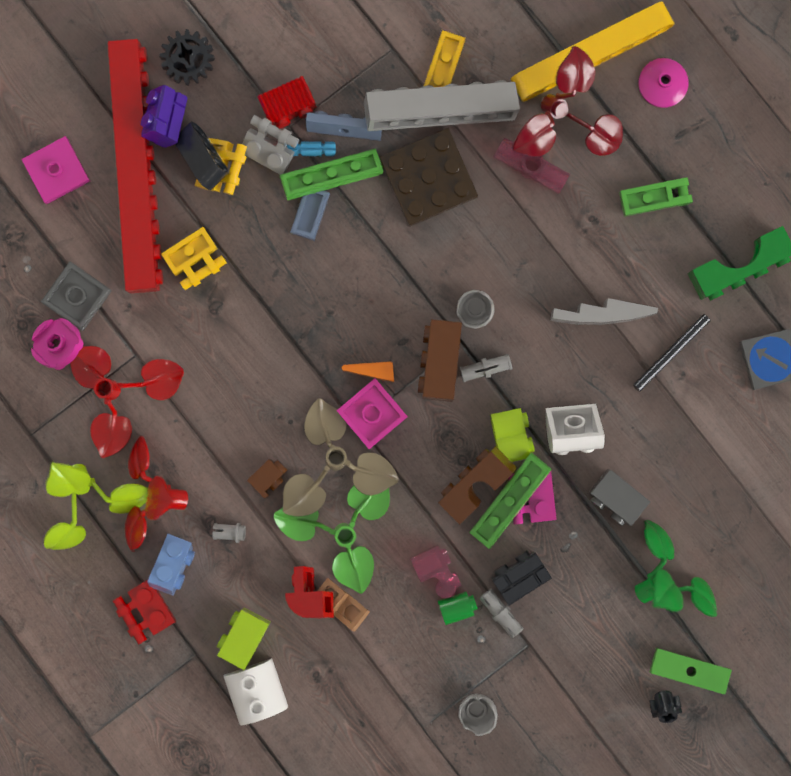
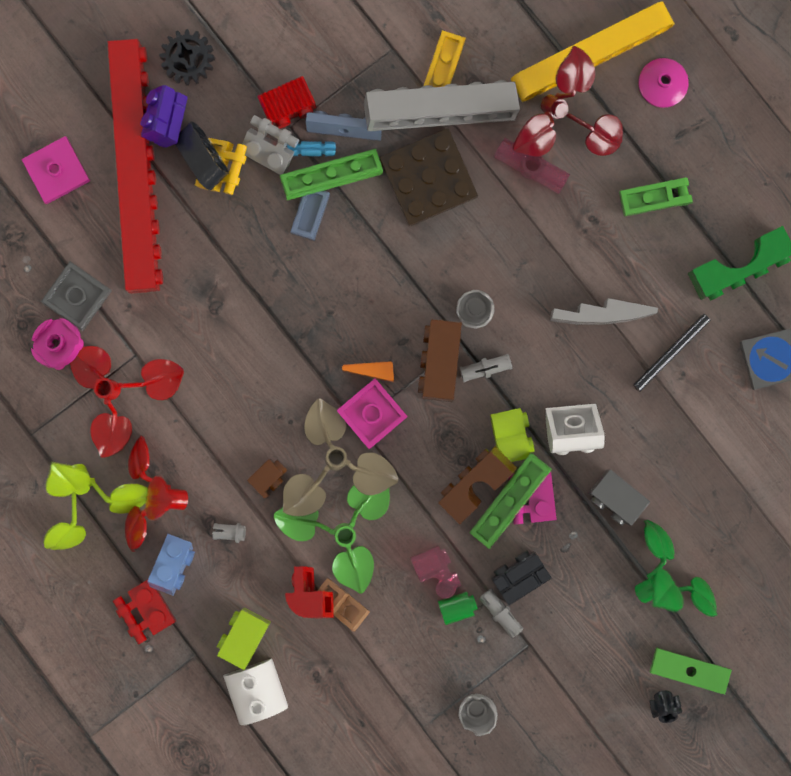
yellow plate [161,227,227,290] -> none

